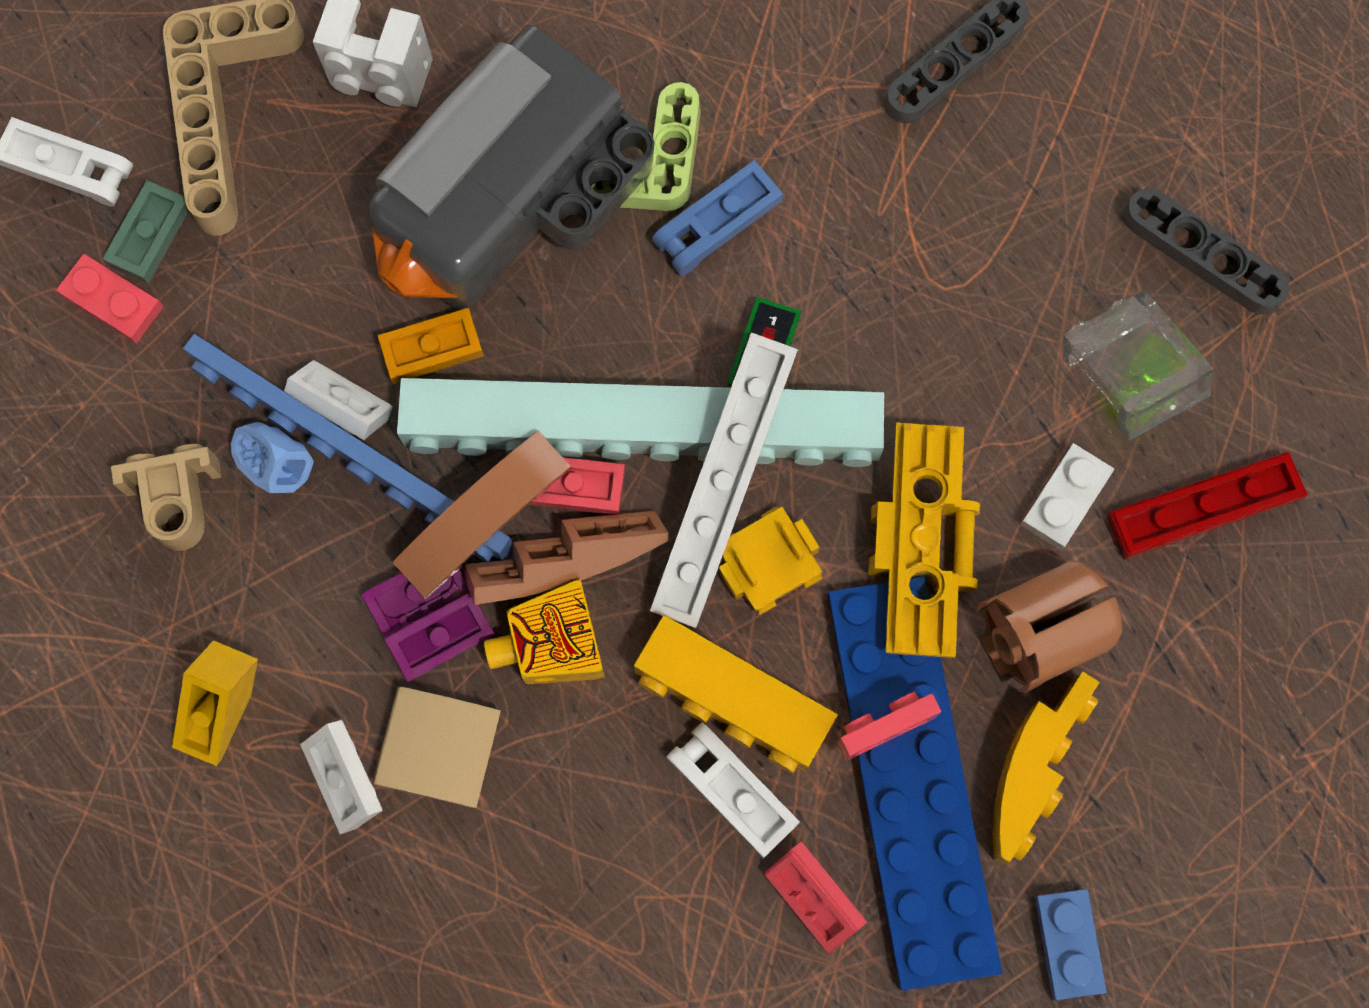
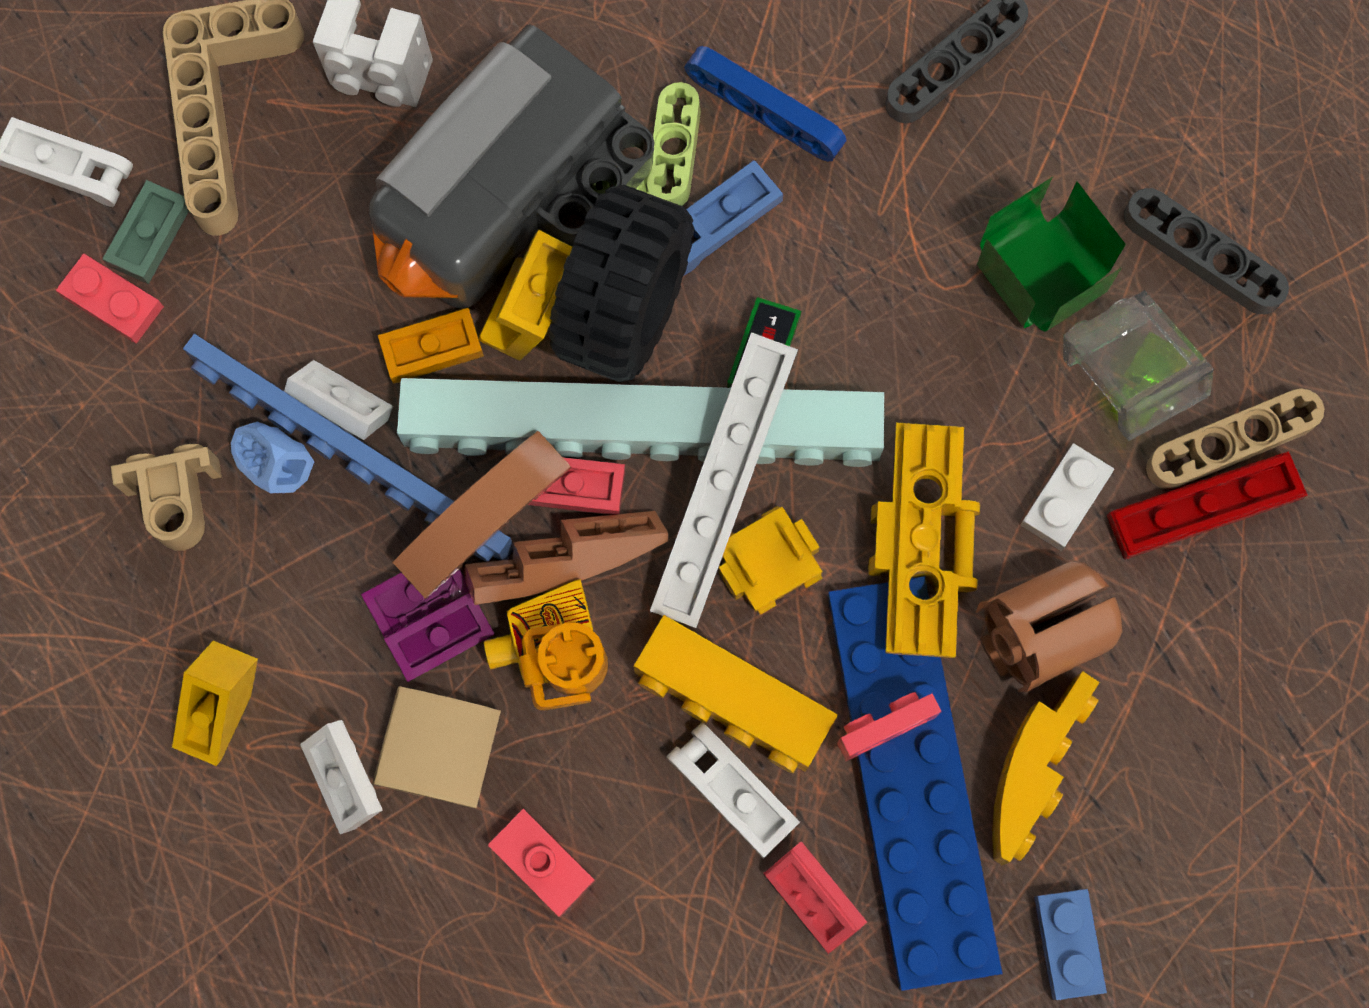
none -> yellow panel [479,230,573,361]
none -> coral plate [488,809,596,917]
none -> light orange piece [519,622,608,710]
none -> black tyre [549,185,694,382]
none -> blue beam [684,46,846,162]
none -> green piece [977,177,1126,332]
none -> tan beam [1146,388,1324,490]

